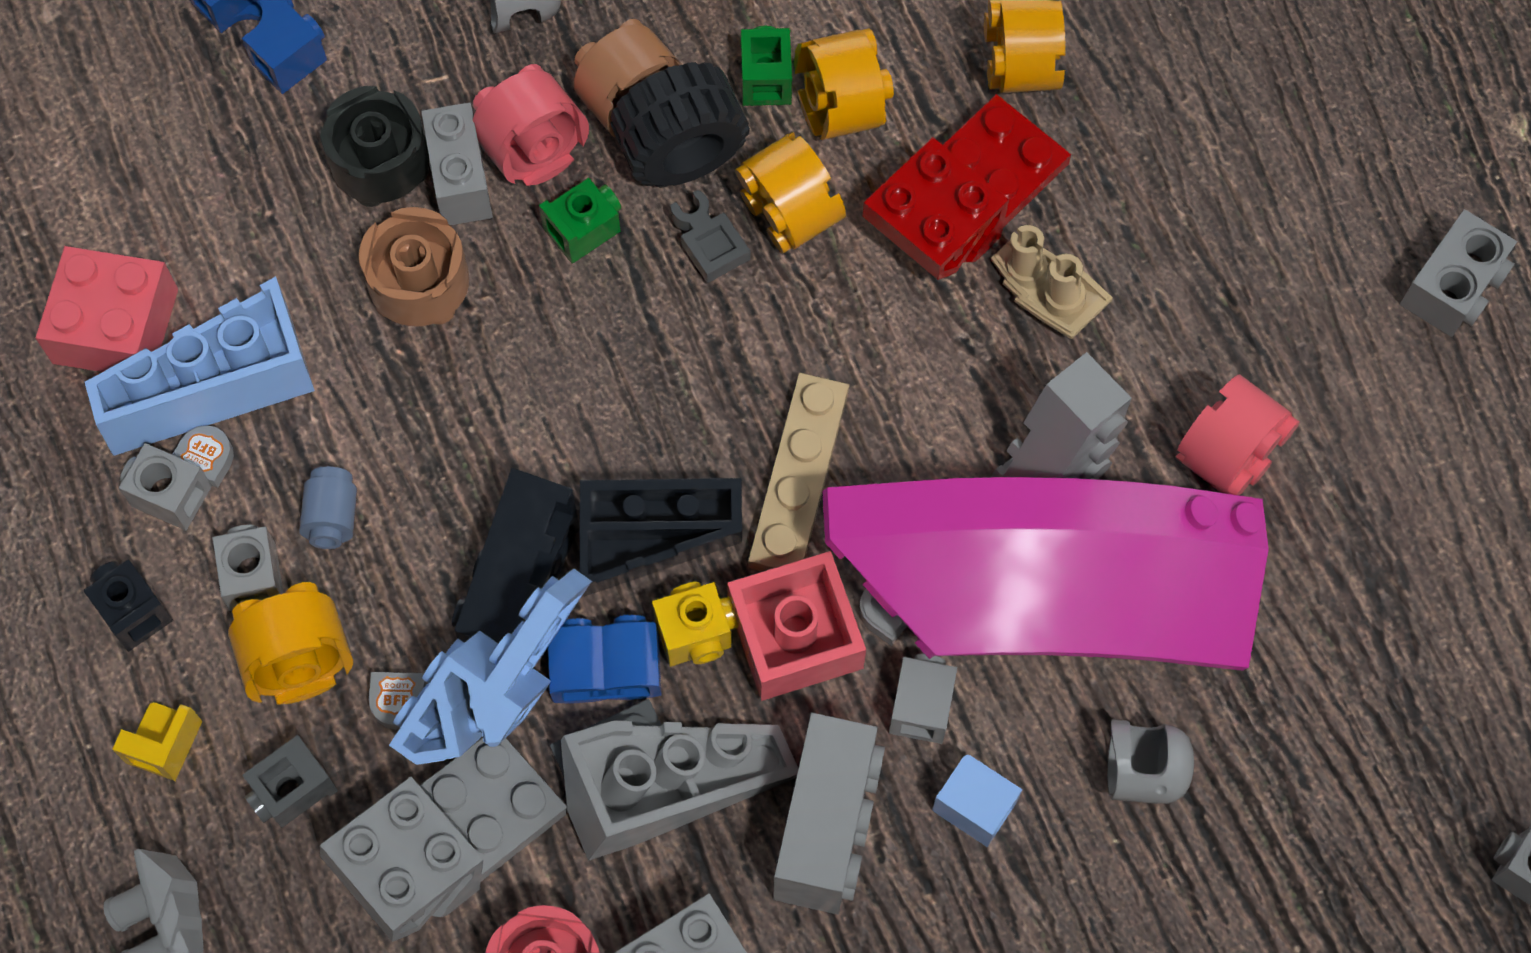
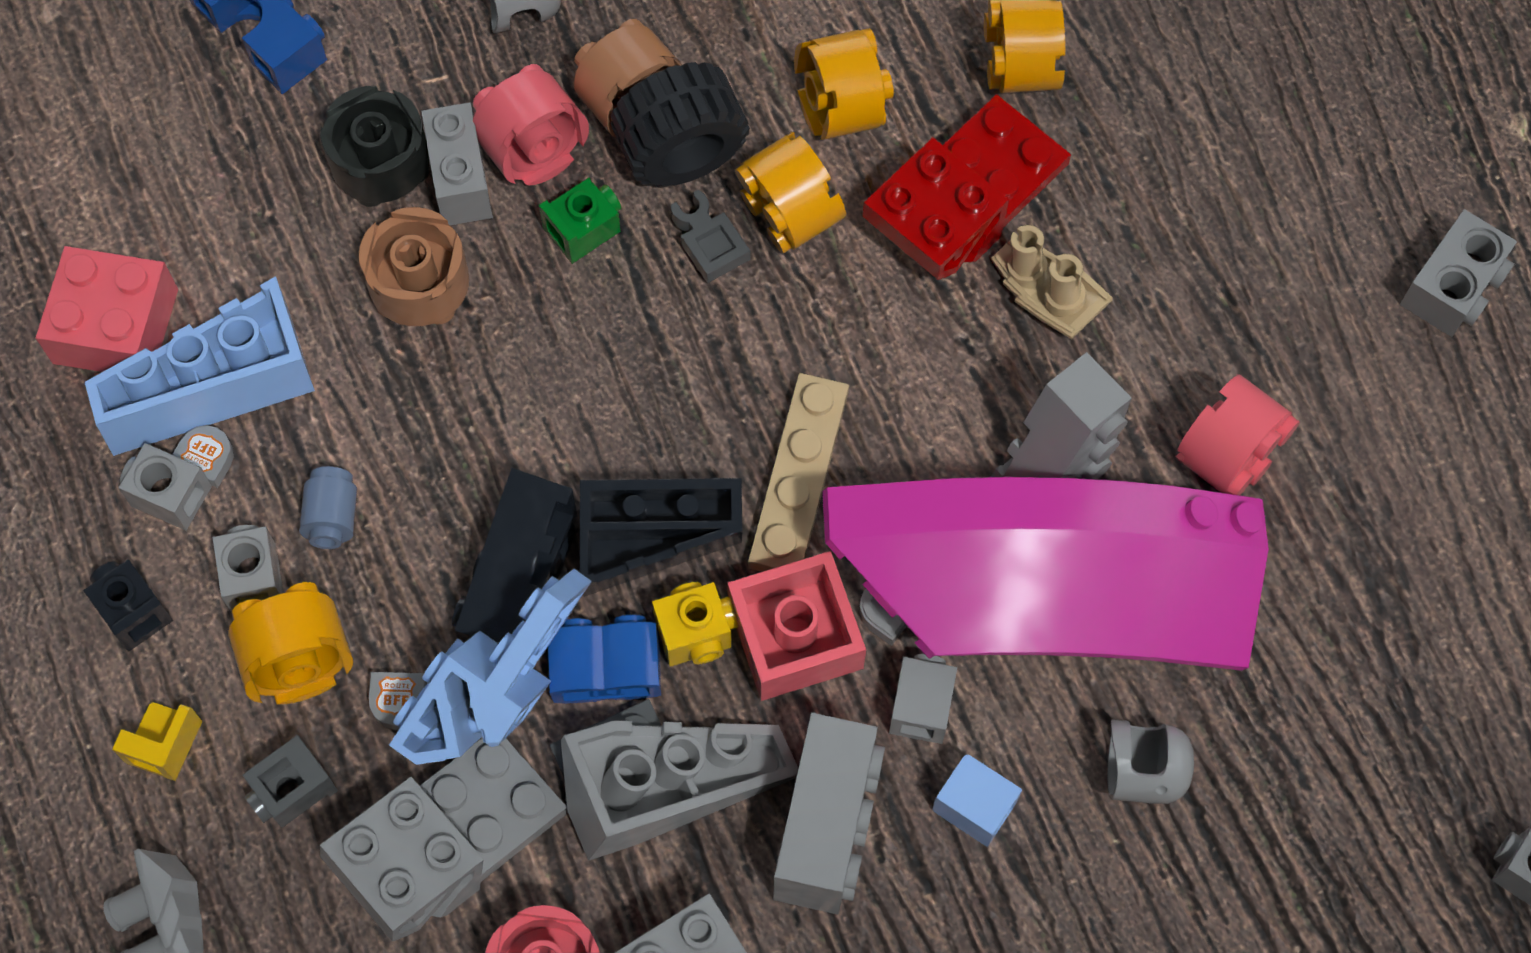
green brick [741,25,792,106] -> none

